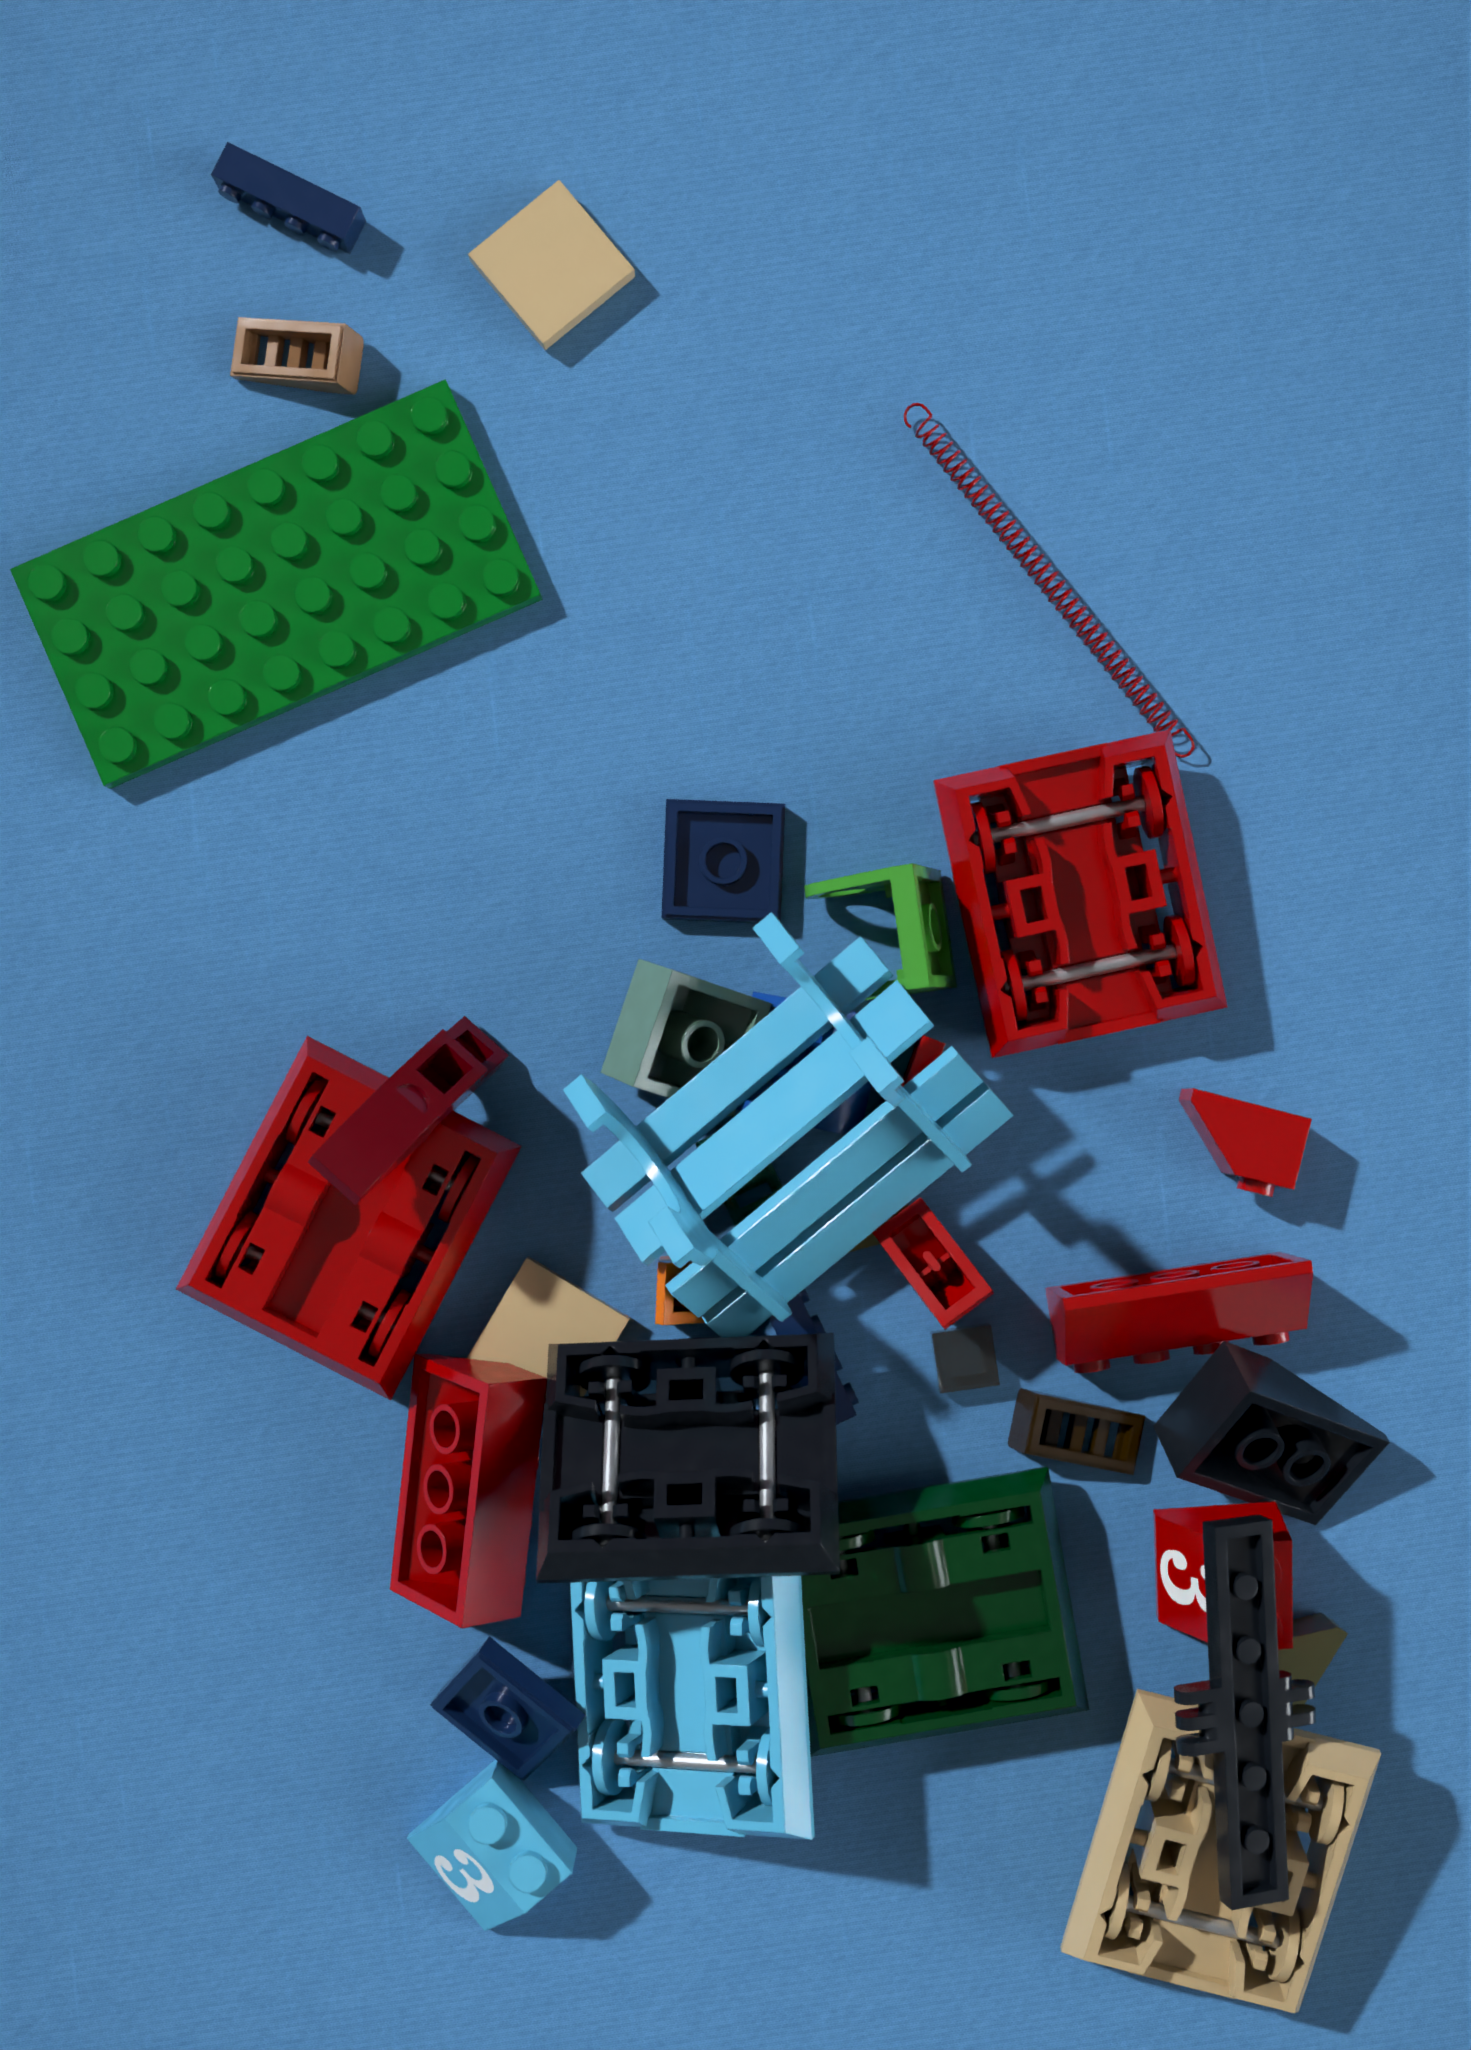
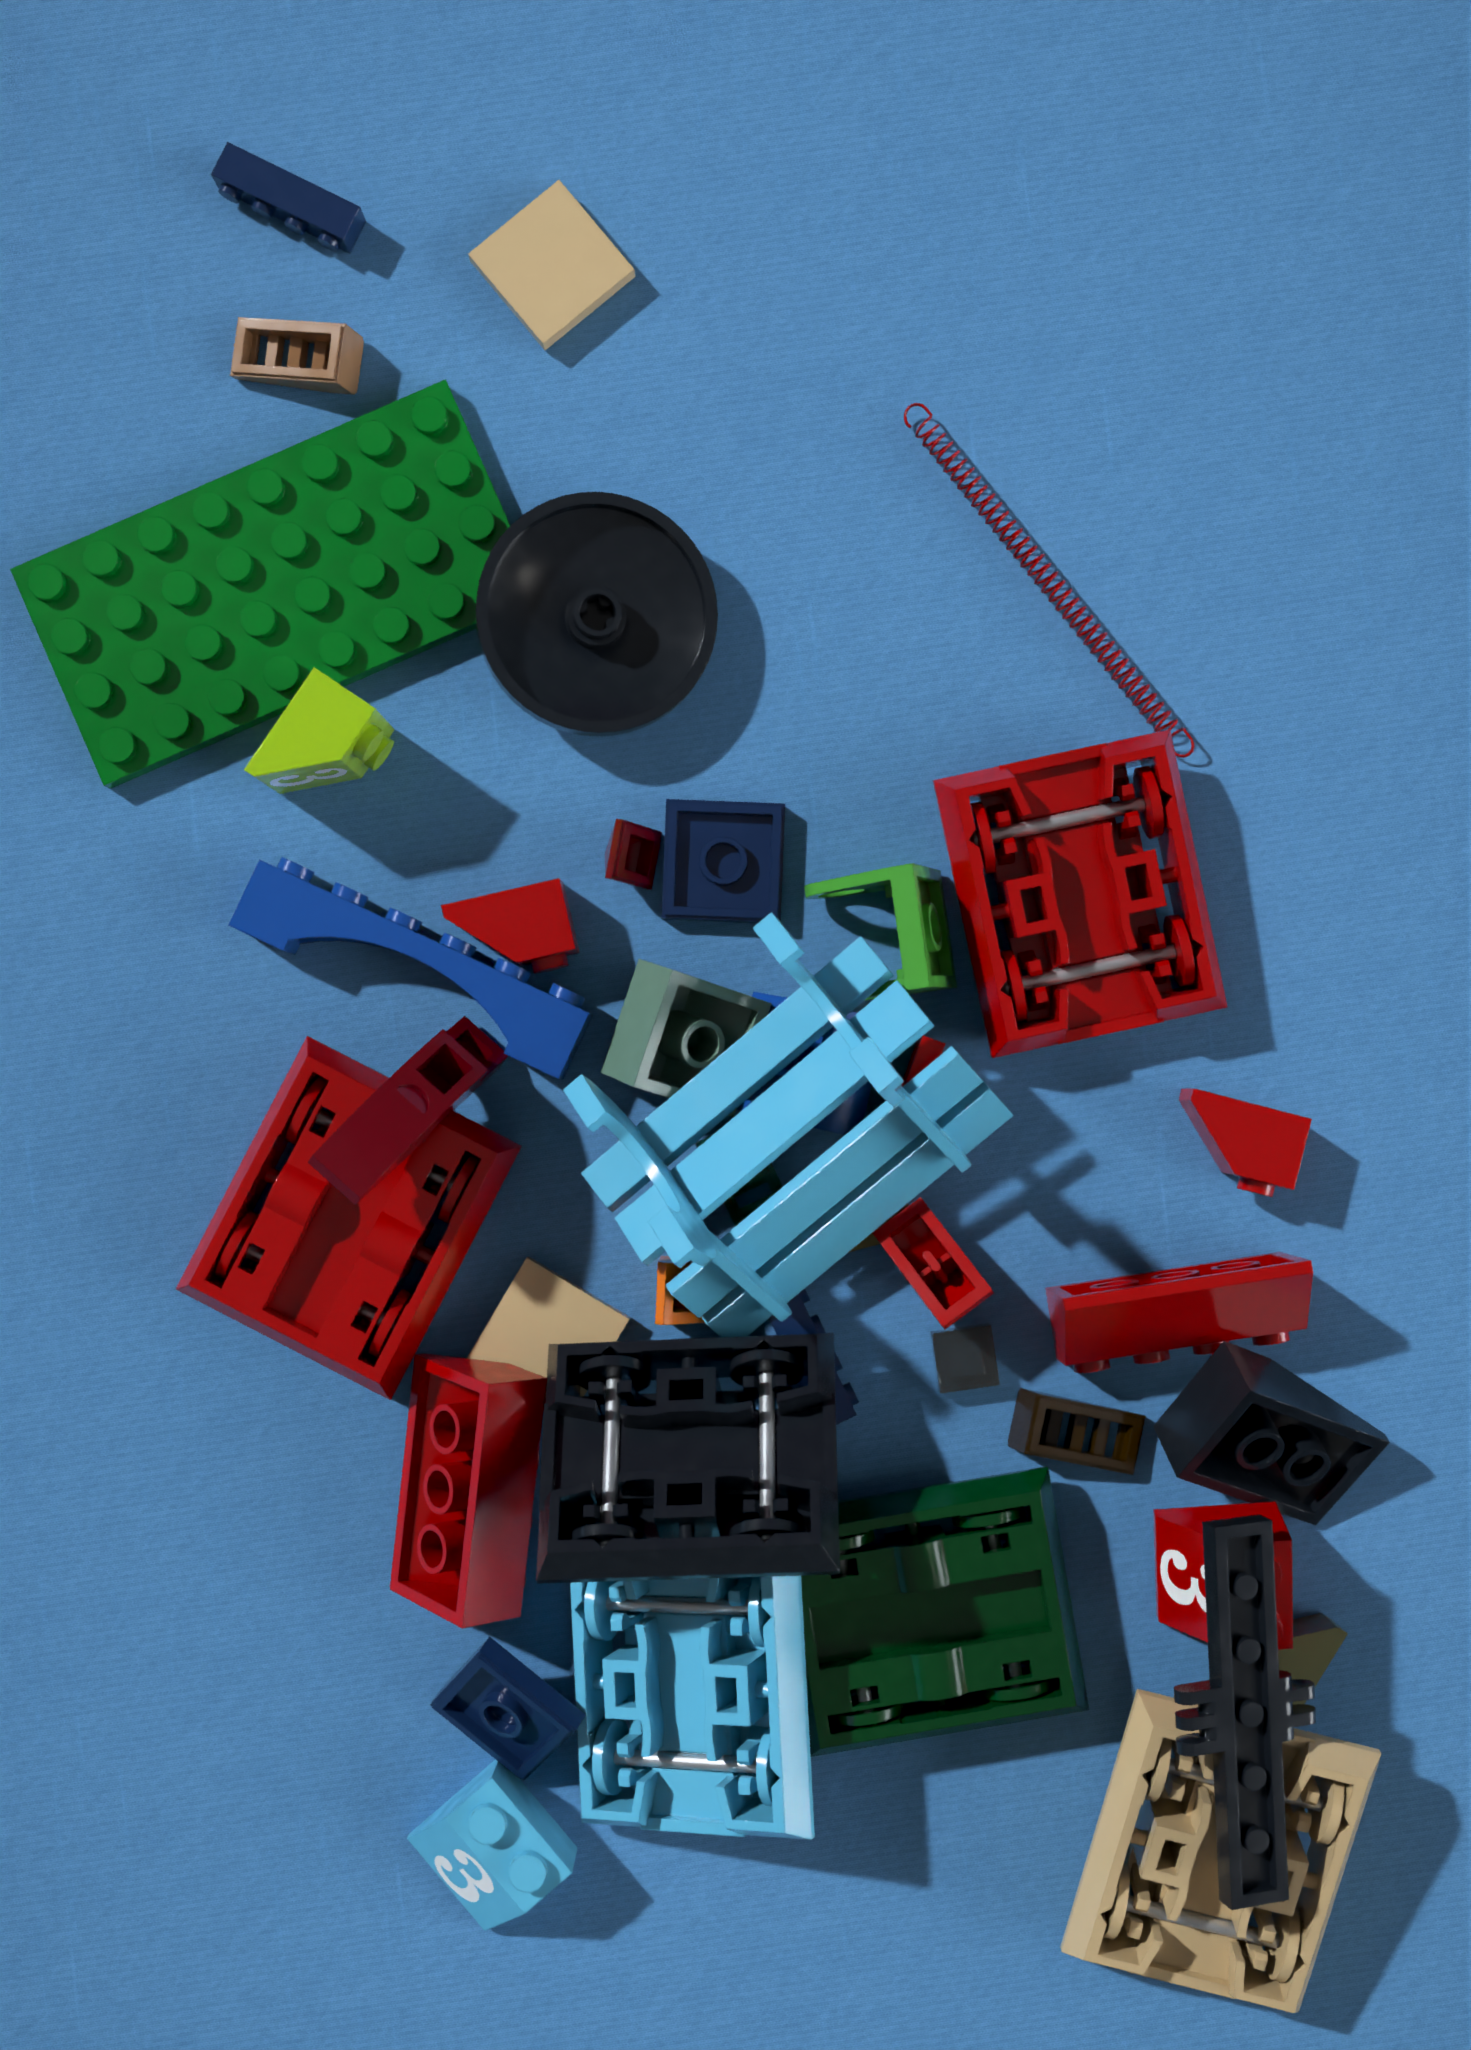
none -> blue arch [228,857,593,1080]
none -> lime slope [244,667,395,794]
none -> red slope [441,878,580,974]
none -> black dish [476,492,718,737]
none -> dark red slope [605,819,662,890]

